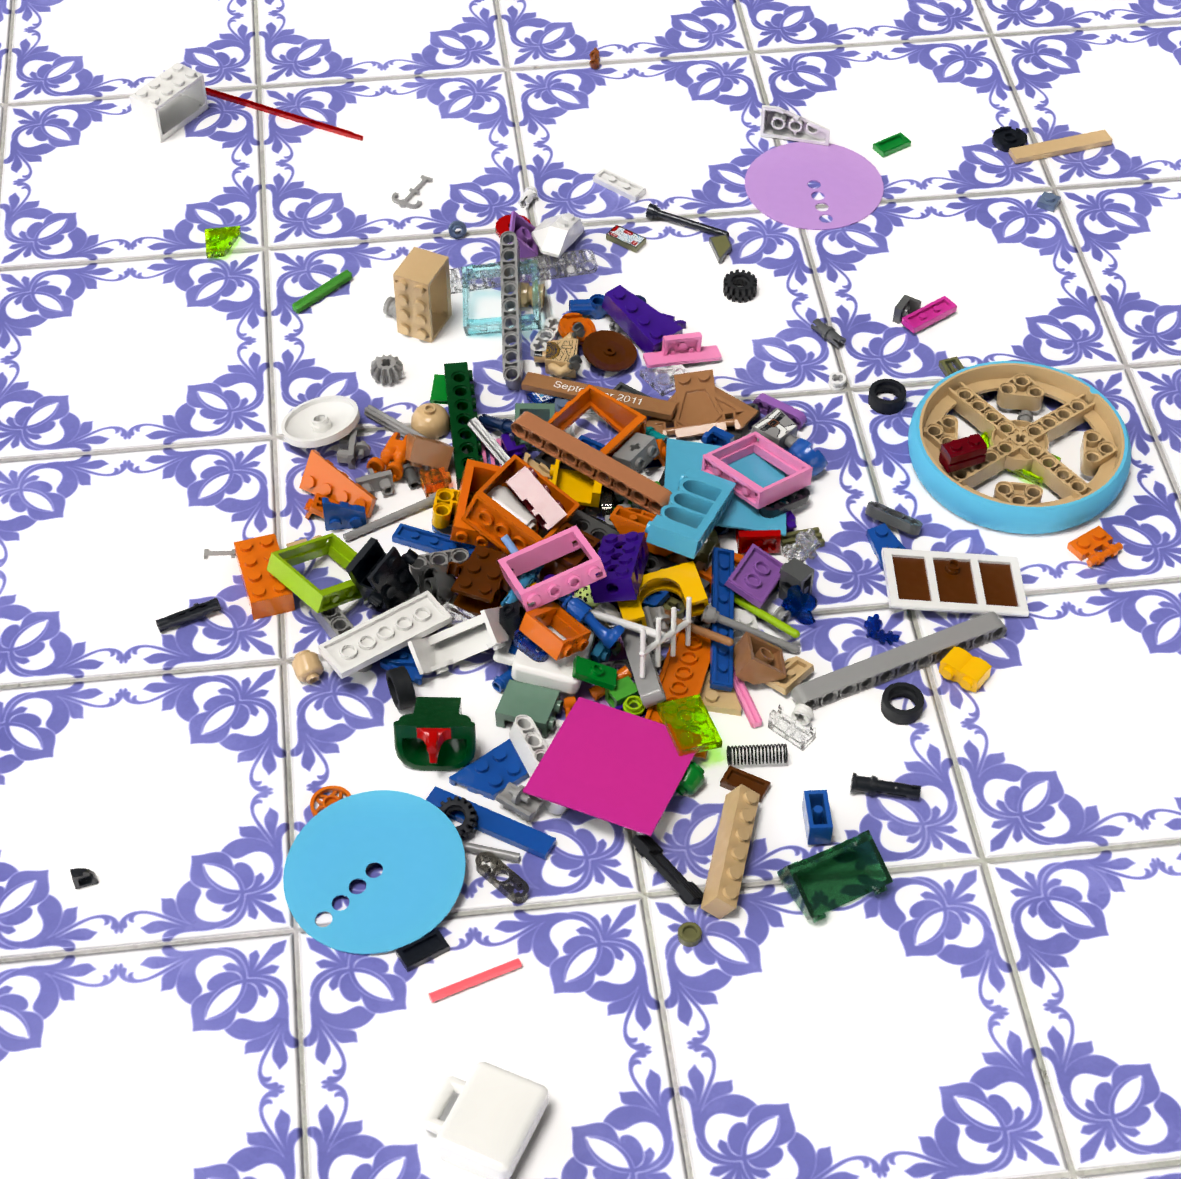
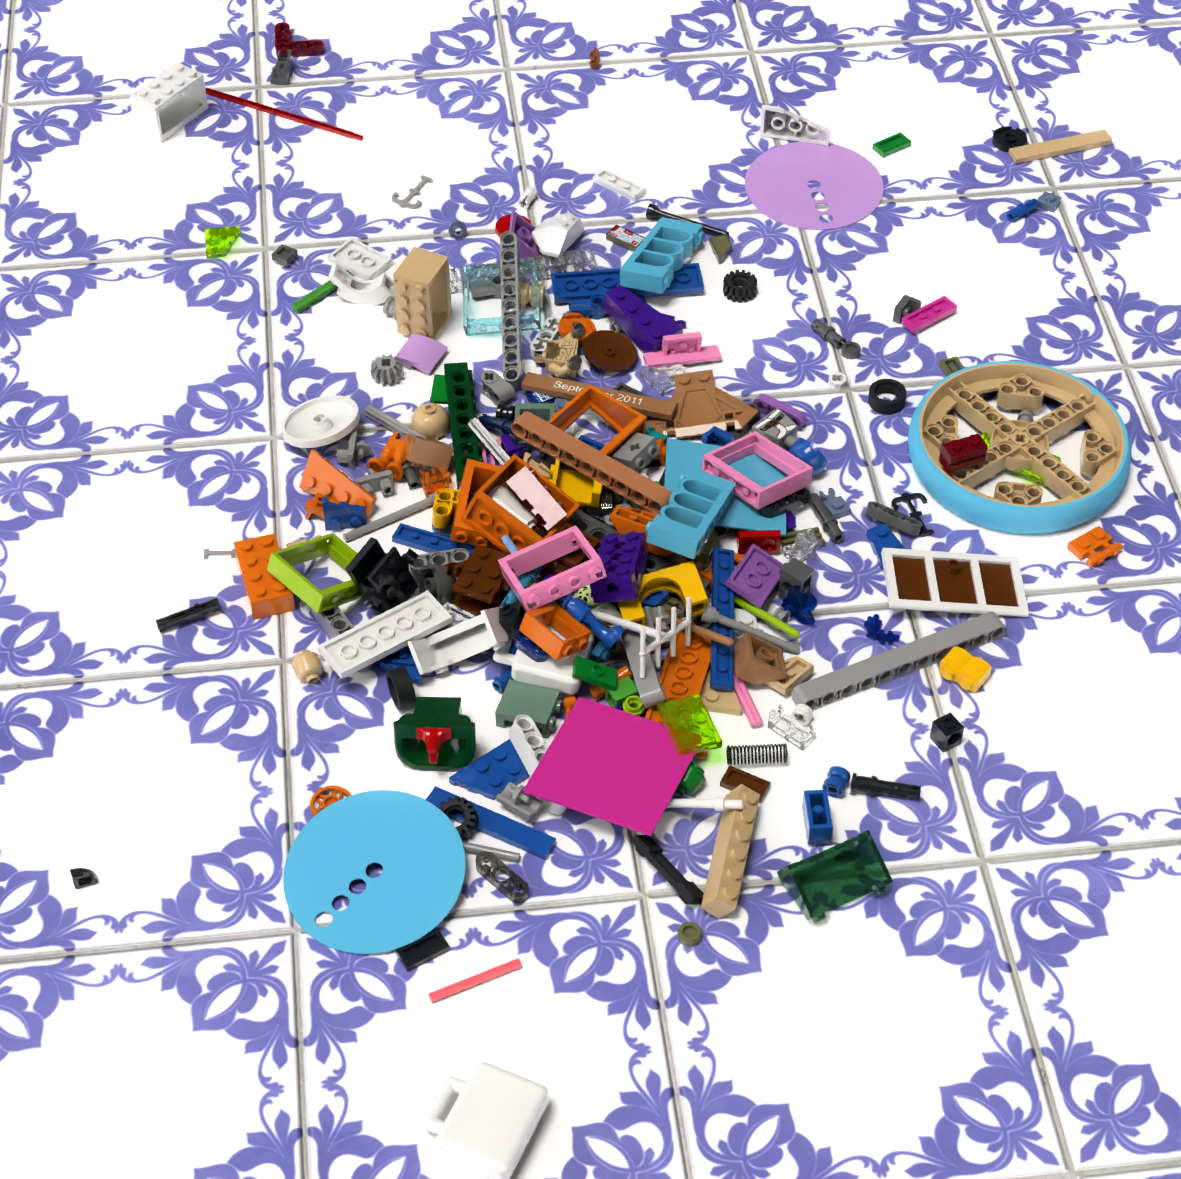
black tyre [881,682,924,725] -> none
none -> dark grey hinge [270,49,294,85]
none -> dark grey plate [271,244,298,266]
none -> dark red beam [275,22,325,58]
none -> white tile [327,237,394,280]
none -> white arch [328,263,395,305]
none -> lavender slope [396,333,448,376]
none -> light grey piece [469,273,527,299]
none -> light grey piece [481,370,515,406]
none -> black wheel [495,403,515,422]
none -> blue plate [551,263,704,304]
none -> medium azure fence [620,217,705,294]
none -> white bar [667,797,744,811]
none -> dark grey pin [808,493,845,543]
none -> sand blue plate [819,487,851,520]
none -> blue wheel [822,766,851,798]
none -> dark grey tile [841,341,861,359]
none -> black piece [891,493,934,537]
none -> black brick [930,712,964,753]
none -> blue axle [1006,198,1039,222]

